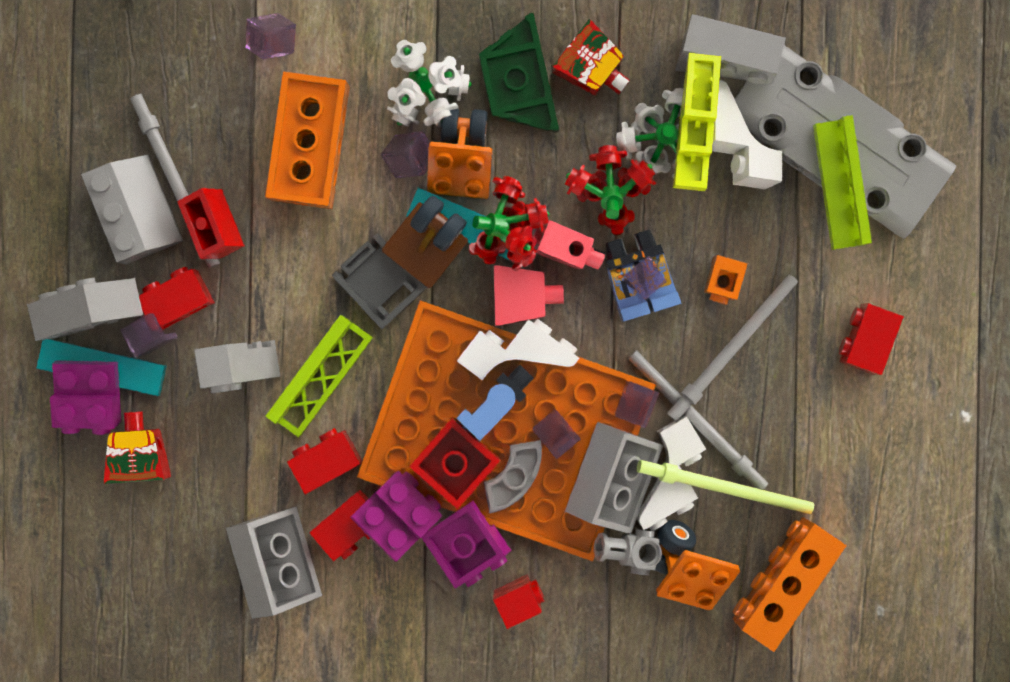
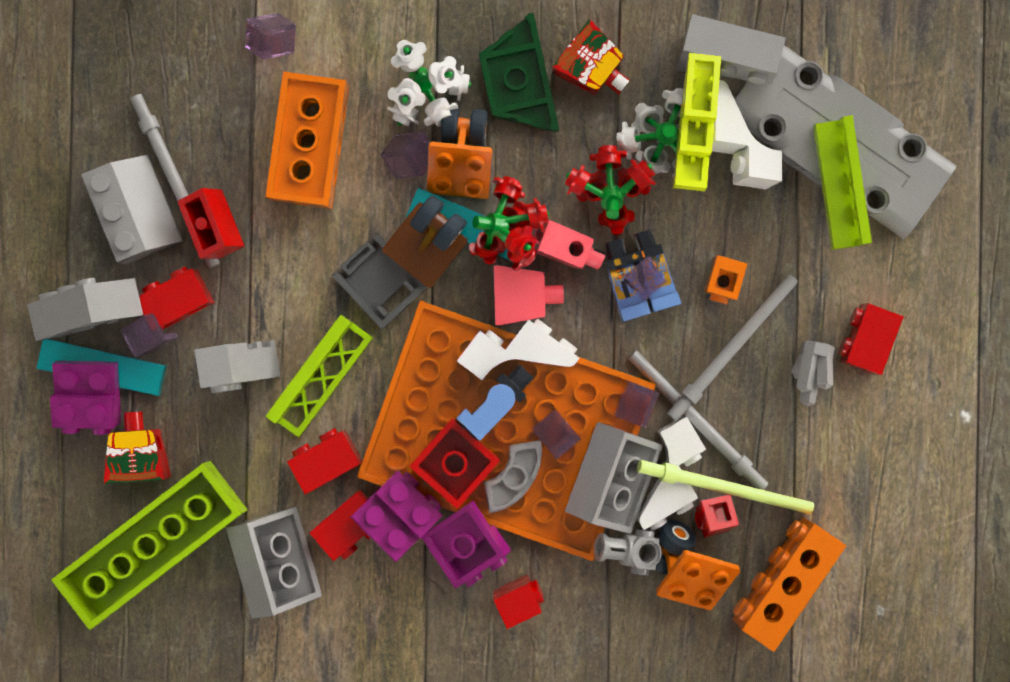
none -> lime brick [51,461,248,630]
none -> brick [695,494,739,538]
none -> light grey rock [791,340,835,407]

